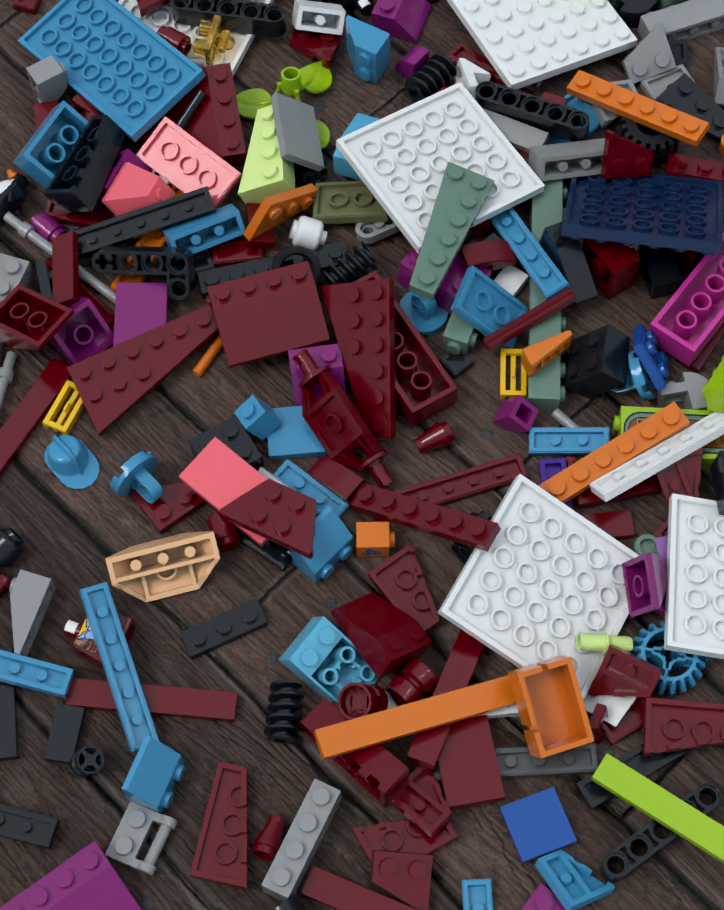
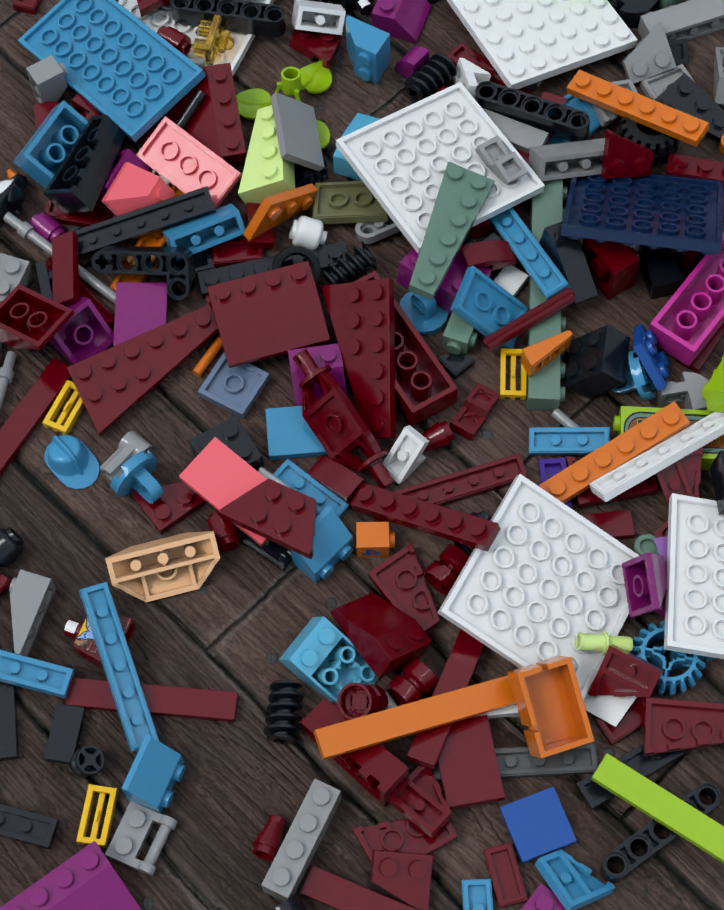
black plate [180,599,268,660] -> none
dark red wing [189,761,248,890] -> none
dark azure brick [234,394,282,440] -> none
magenta brick [492,395,539,433] -> none
dark red tile [589,703,608,744] -> none
none -> yellow tile [76,784,119,848]
none -> light grey piece [100,431,154,481]
none -> sand blue plate [198,352,270,419]
none -> white slope [383,425,430,484]
none -> dark red wheel [423,544,469,596]
none -> dark red slope [449,383,500,441]
none -> light grey slope [475,135,528,185]
none -> dark red tile [483,842,528,909]

